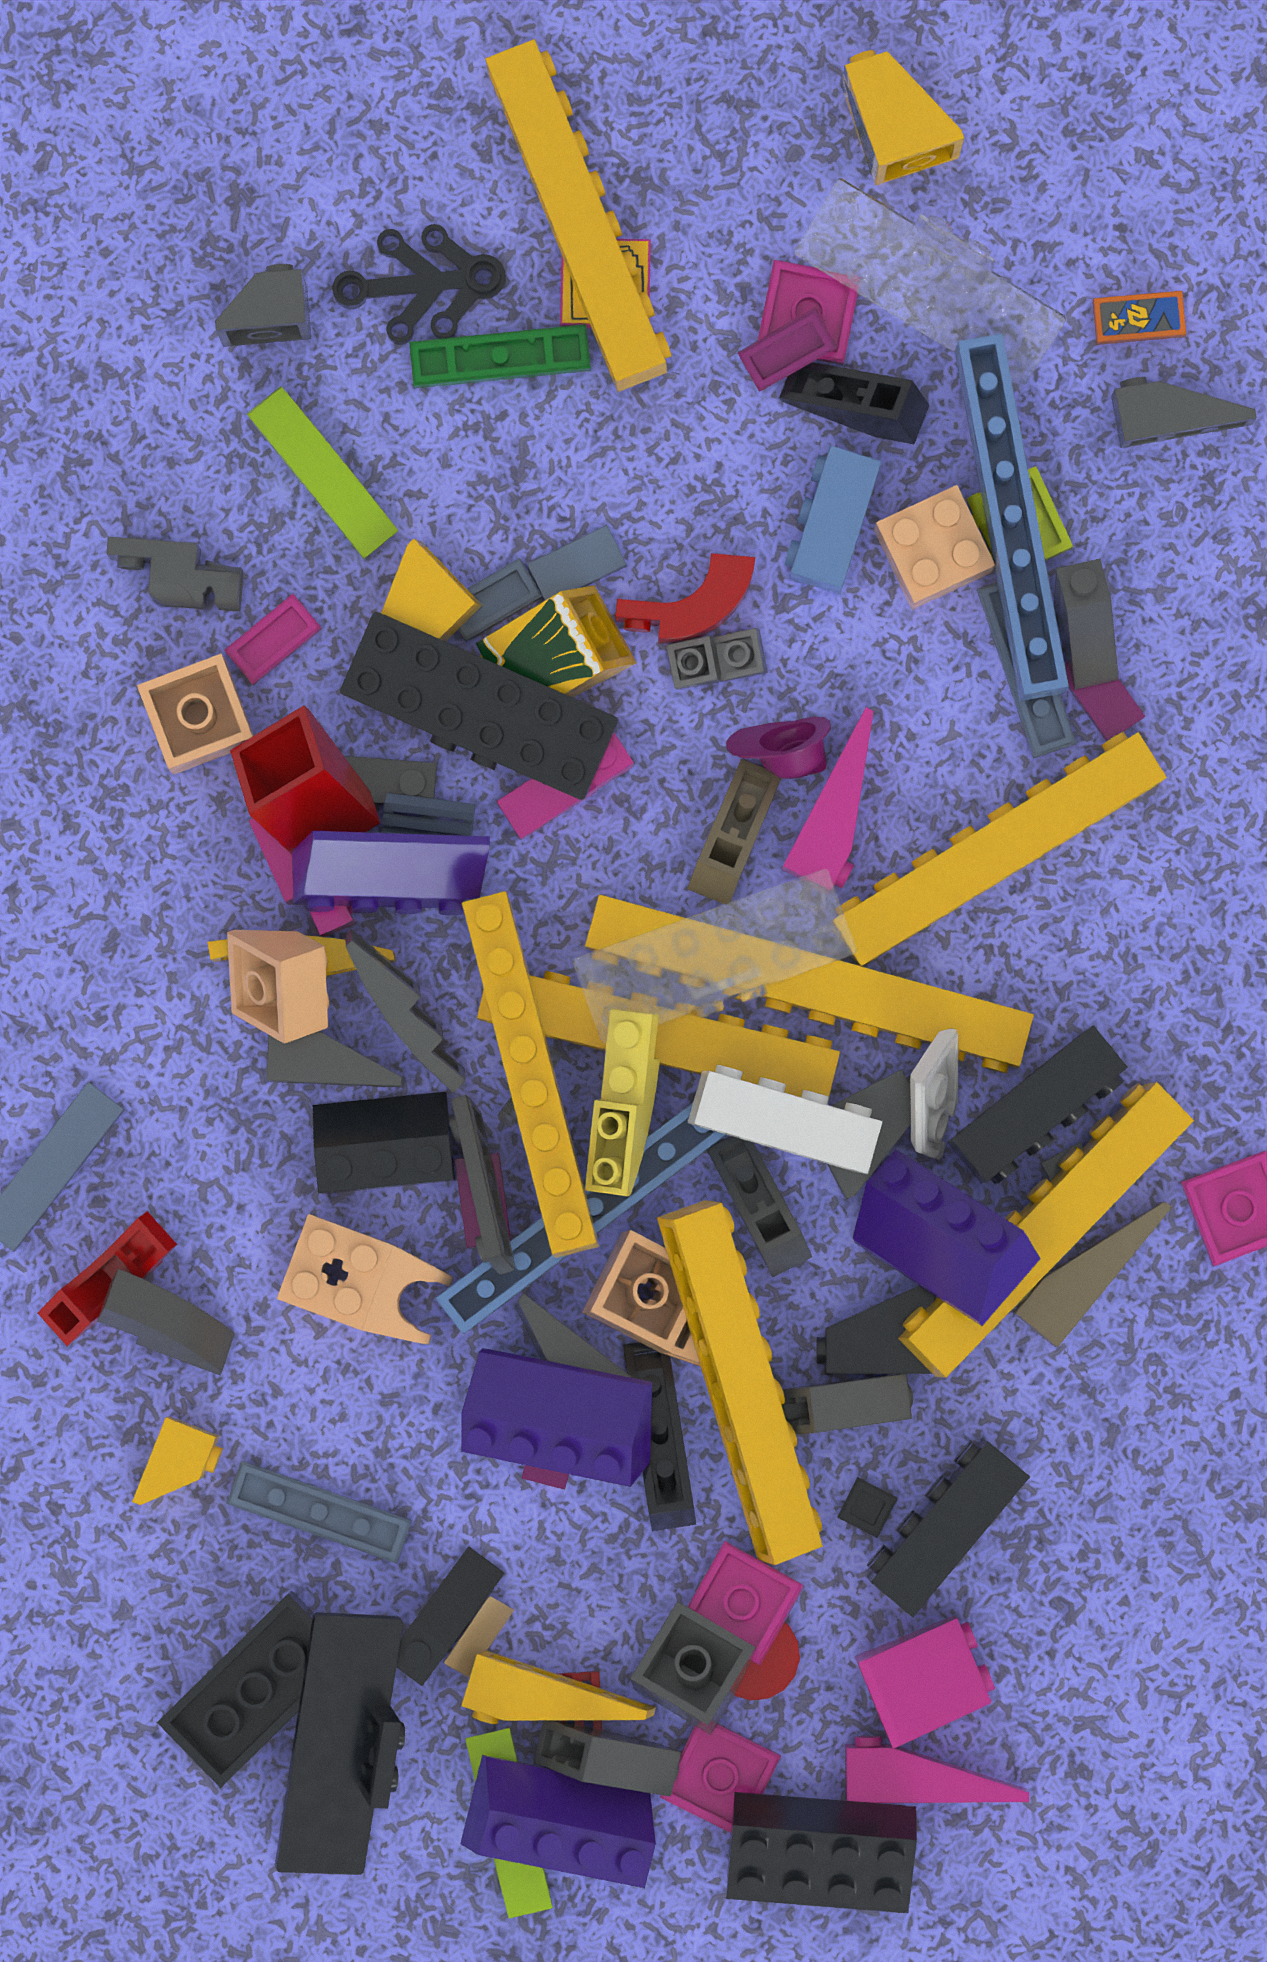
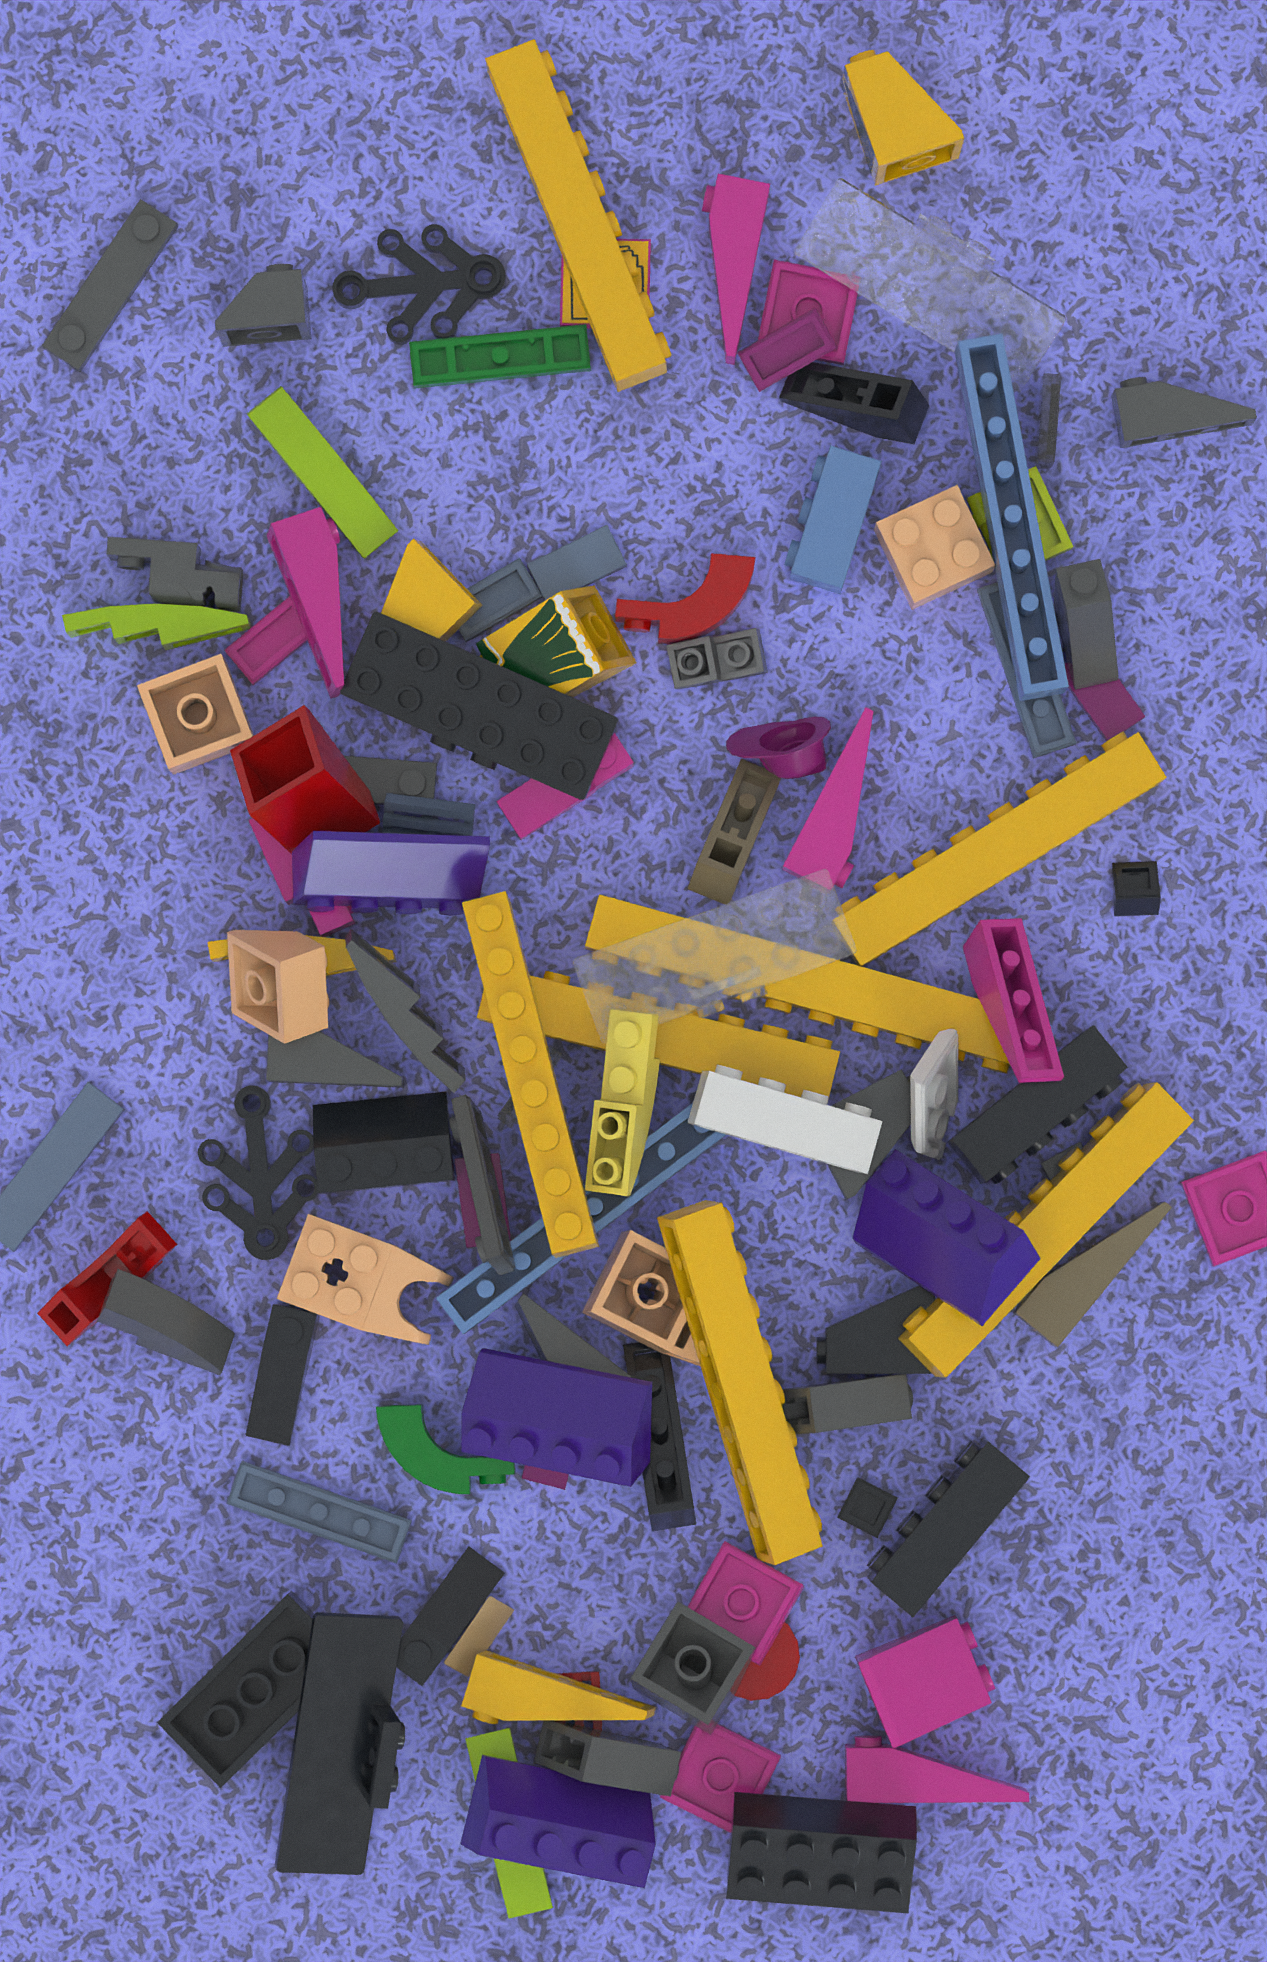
yellow slope [132,1416,223,1505] -> none
dark grey slope [707,1136,812,1278] -> none
tile [1092,291,1186,345] -> none
none -> dark grey plate [42,199,178,372]
none -> lime slope [62,603,252,650]
none -> black plant [198,1085,318,1260]
none -> black slope [246,1304,320,1446]
none -> dark pink slope [267,507,344,699]
none -> green arch [376,1404,516,1494]
none -> dark pink slope [702,173,770,365]
none -> dark pink slope [963,918,1064,1083]
none -> clear smoke tile [1034,373,1061,470]
none -> black slope [1112,861,1161,916]

